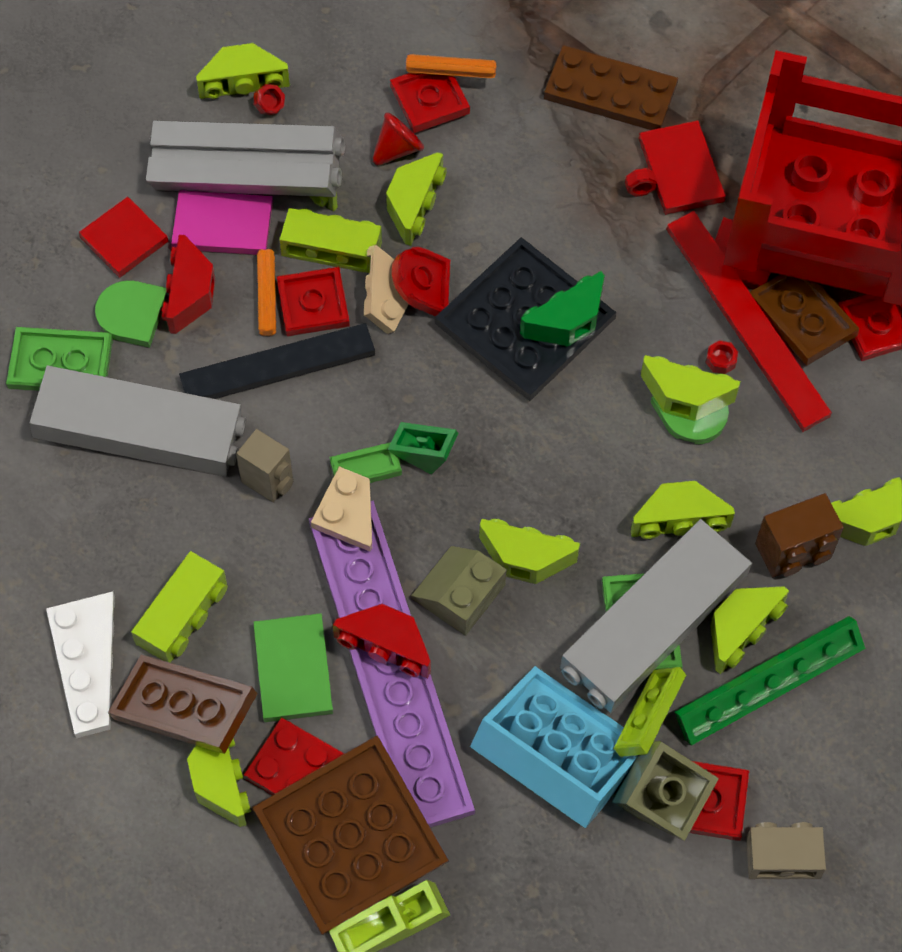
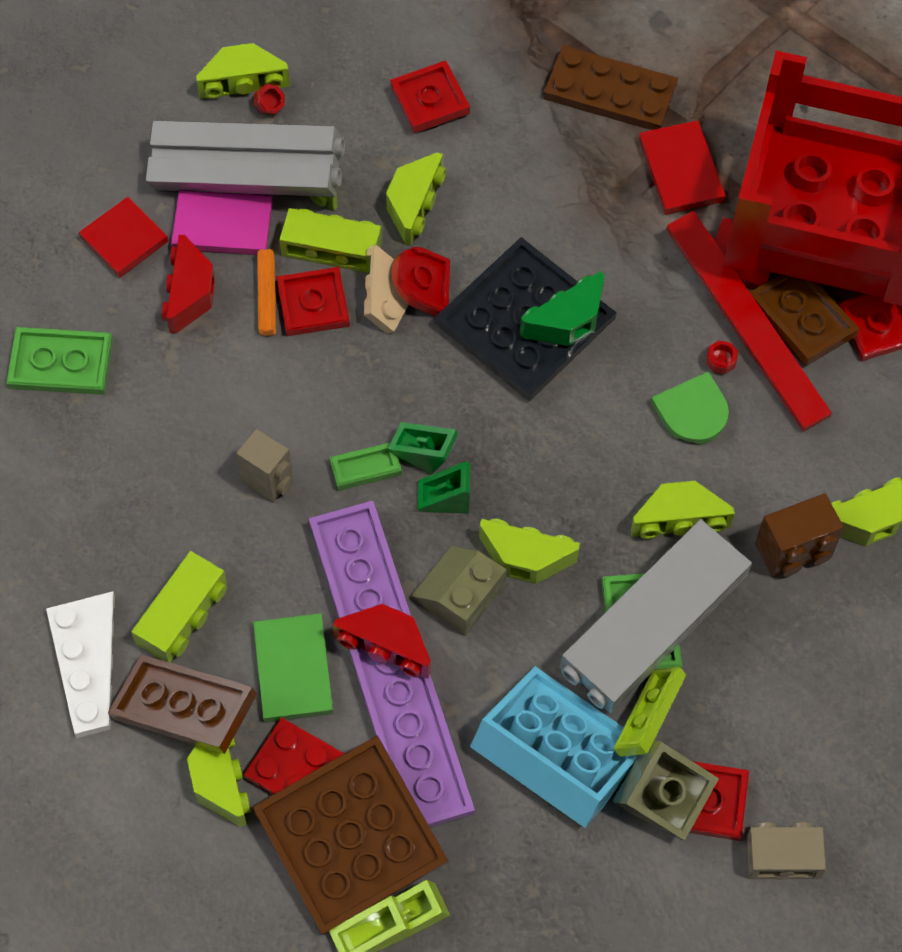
light grey brick [29,365,246,477] -> none
bright green tile [95,281,169,348] -> none
black tile [179,323,375,399] -> none
tan wing [311,467,373,552] -> none
red hat [373,112,424,165] -> none
orange axle [406,54,496,79] -> none
red tile [625,168,657,197] -> none
lime slope [641,355,741,421] -> none
green plate [675,616,866,746] -> none
lime slope [710,587,789,675] -> none
none -> green slope [417,461,471,514]

